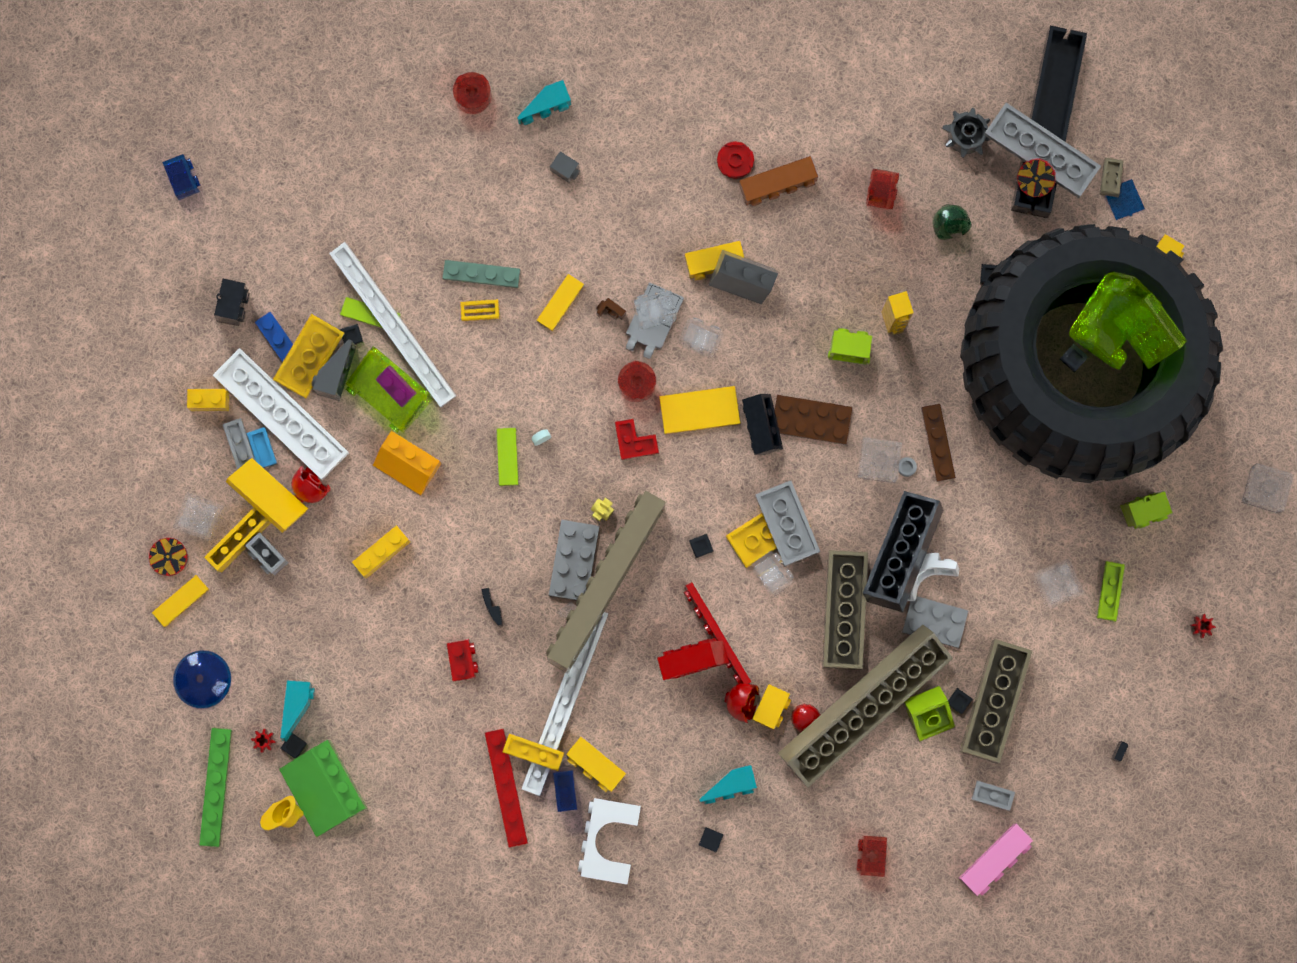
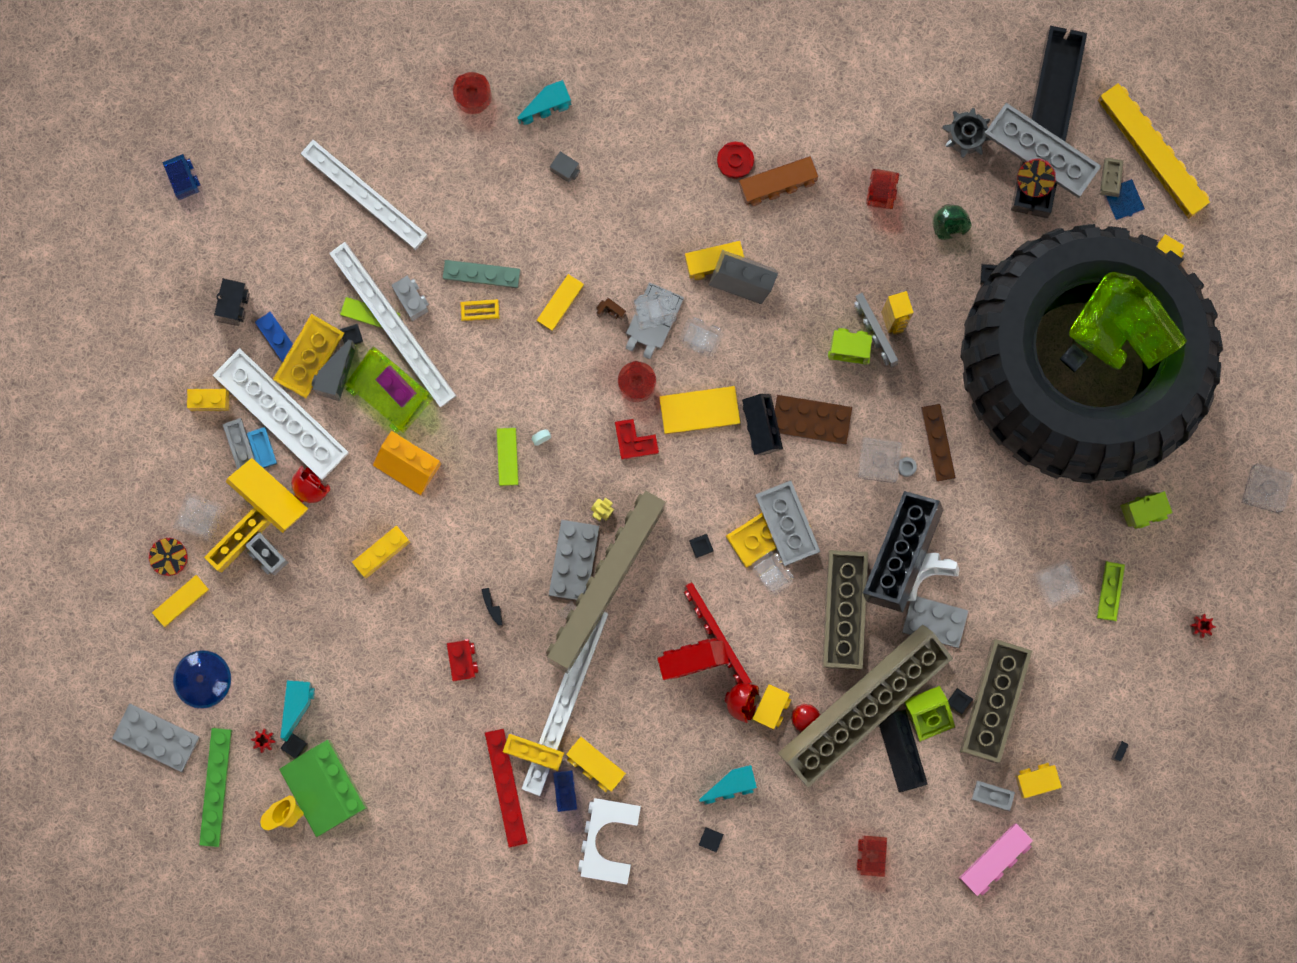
none -> light grey plate [112,703,200,772]
none -> white plate [301,140,427,250]
none -> light grey brick [391,276,429,321]
none -> light grey plate [854,293,898,368]
none -> black panel [879,709,928,793]
none -> yellow brick [1015,762,1062,799]
none -> yellow brick [1097,83,1210,219]

